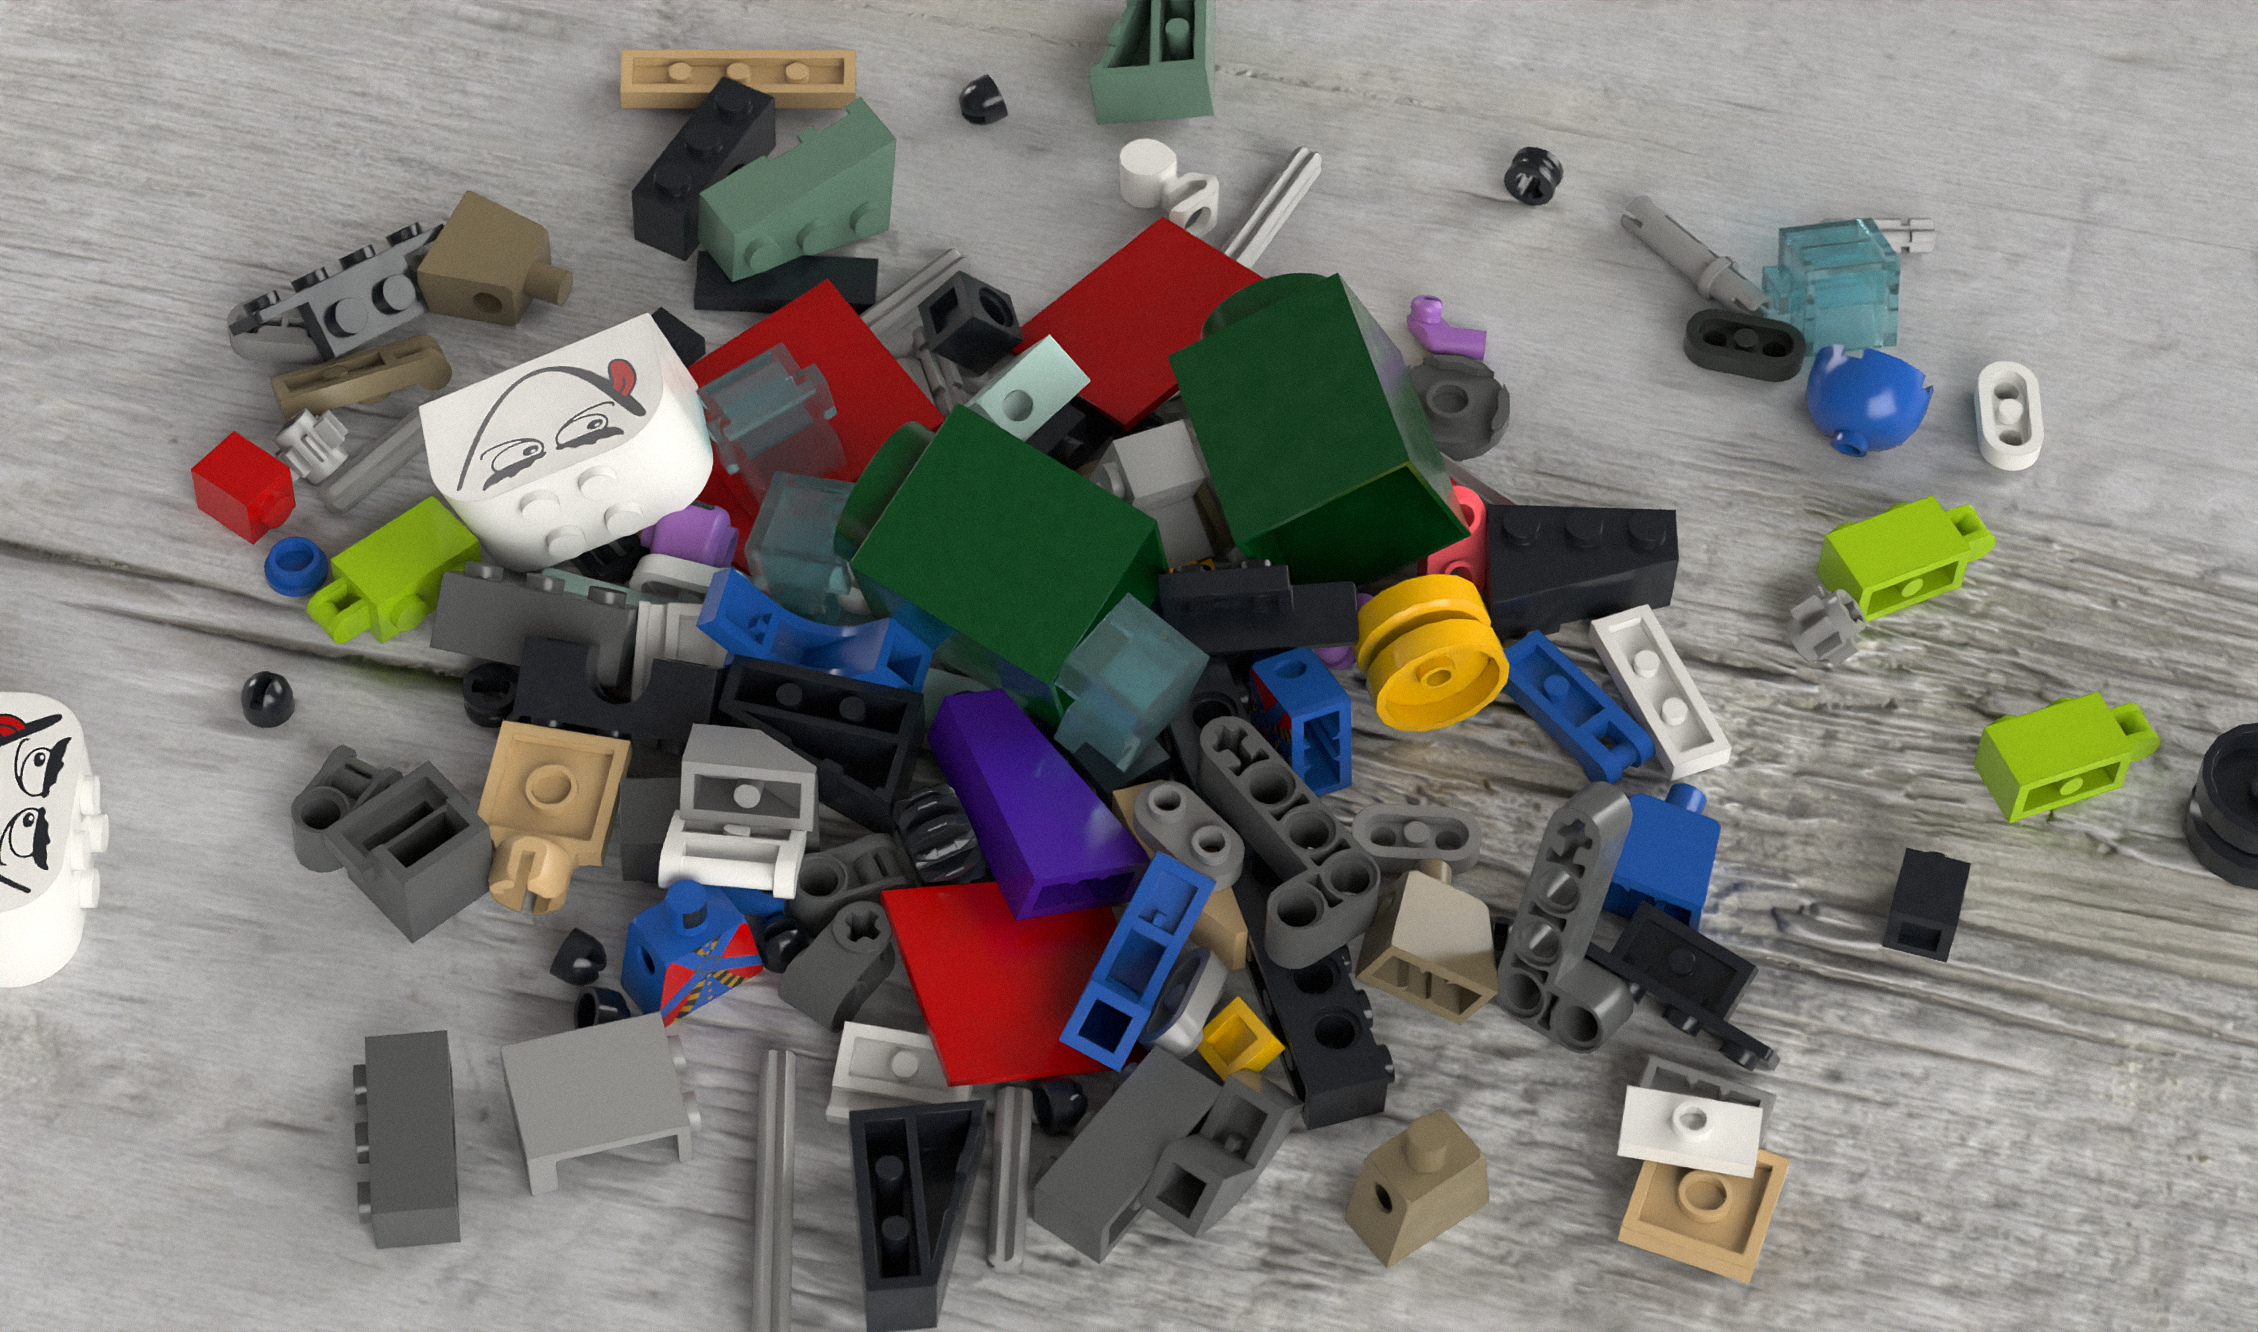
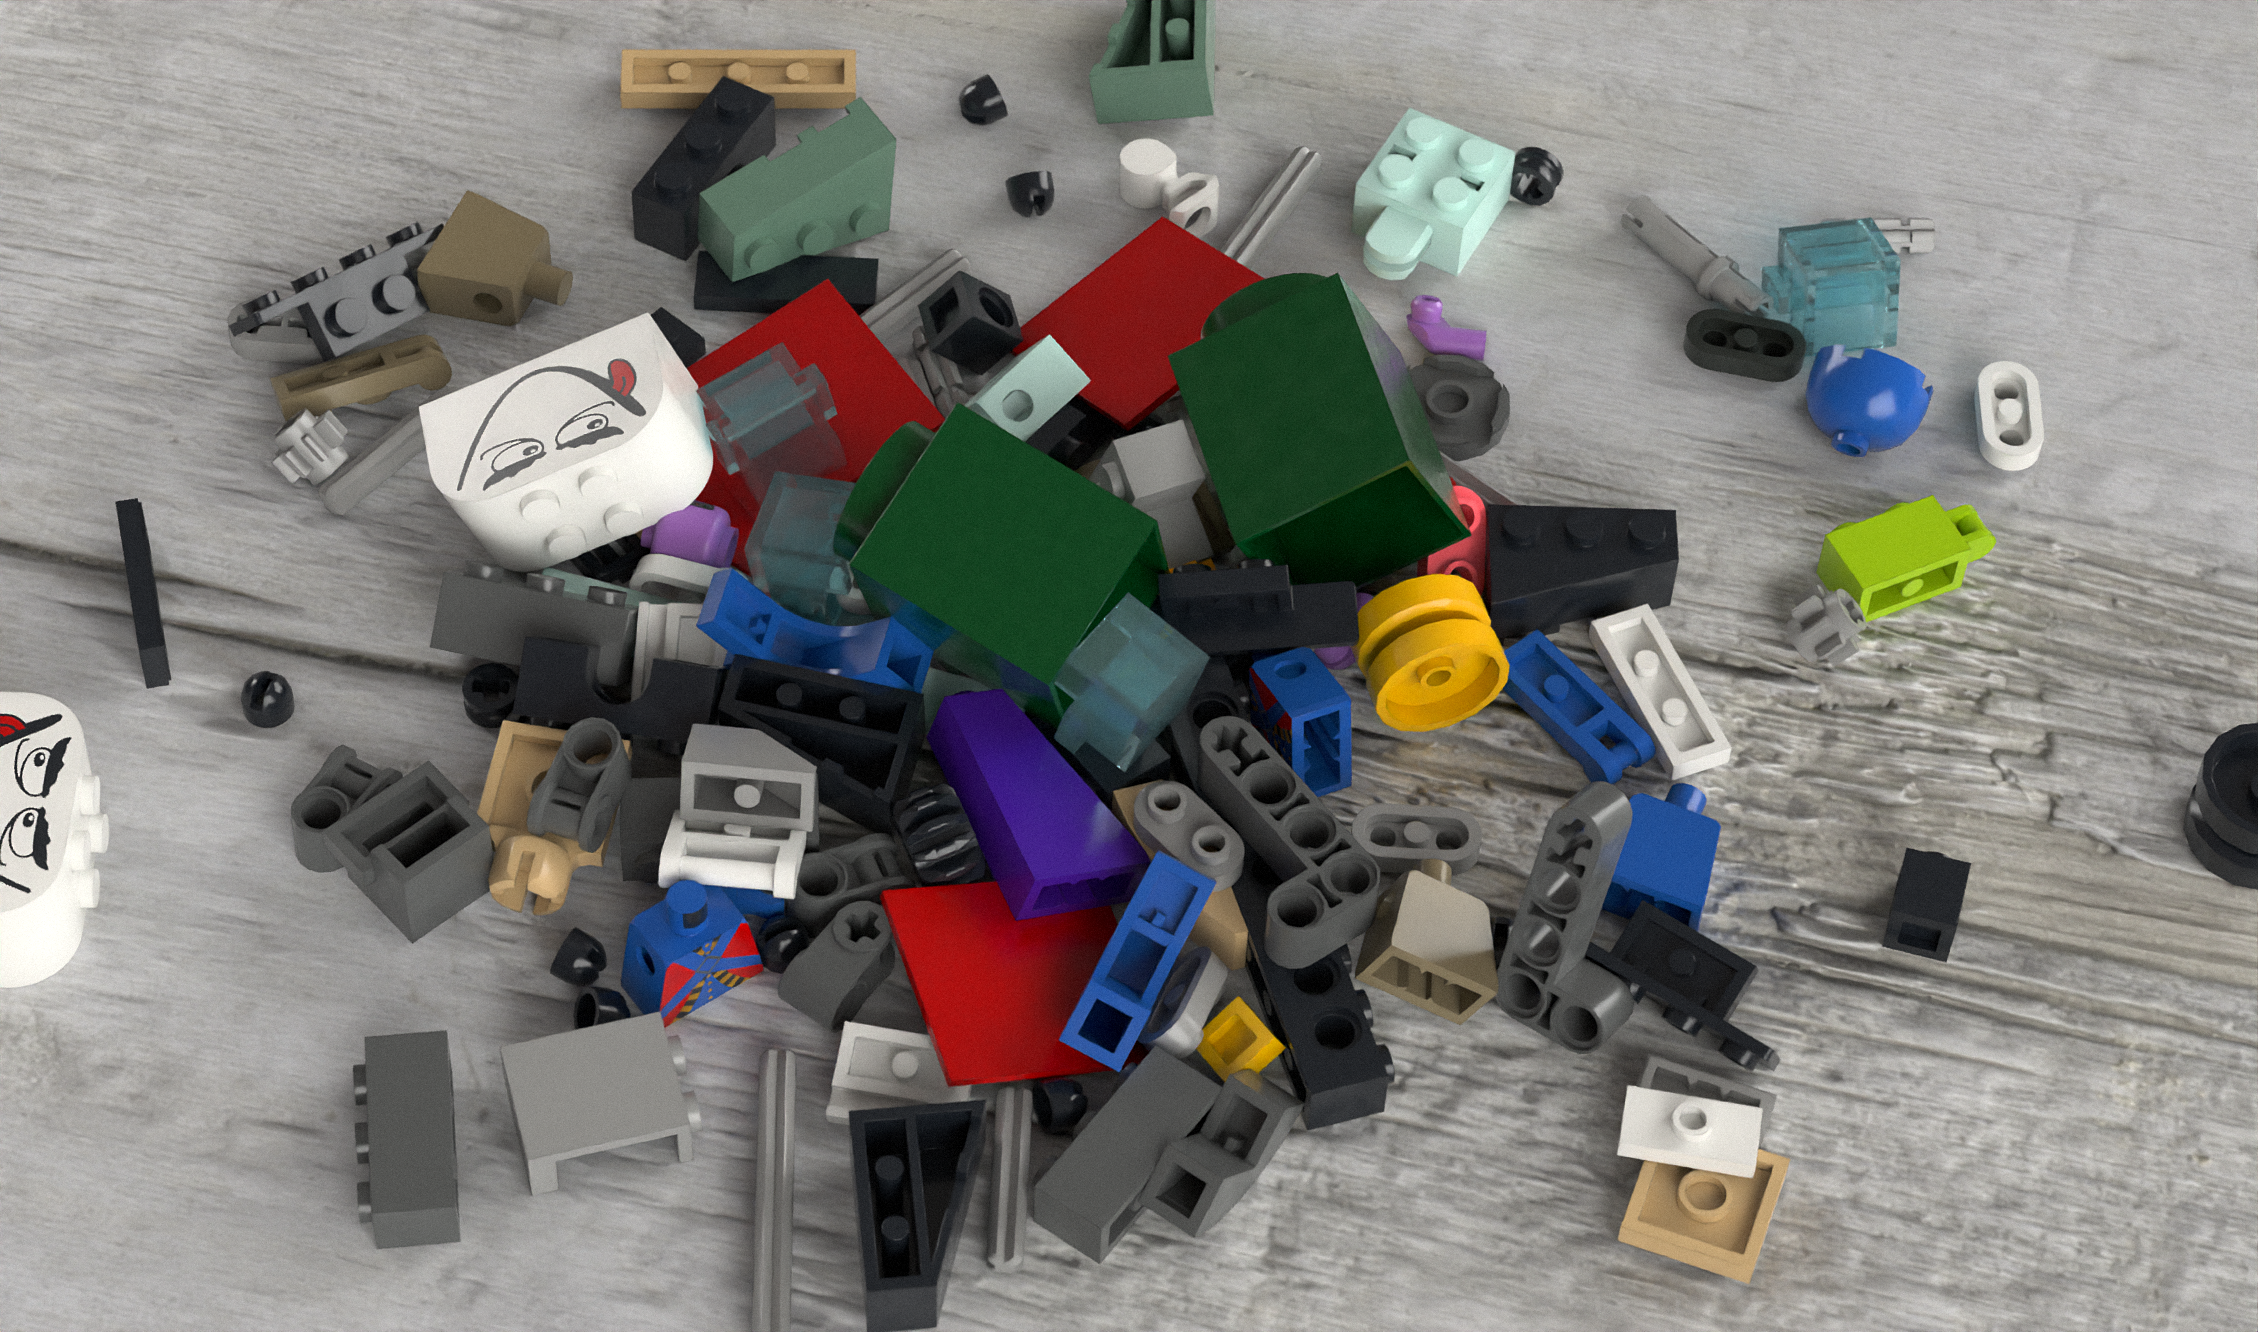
red brick [191,431,296,545] -> none
blue plate [264,536,329,597] -> none
lime brick [306,495,482,644] -> none
dark tan torso [1345,1110,1489,1269] -> none
lime brick [1974,691,2161,823] -> none
none -> black tile [115,498,171,689]
none -> dark grey piece [527,717,632,853]
none -> black hinge [1005,171,1055,217]
none -> light aqua brick [1351,108,1515,280]

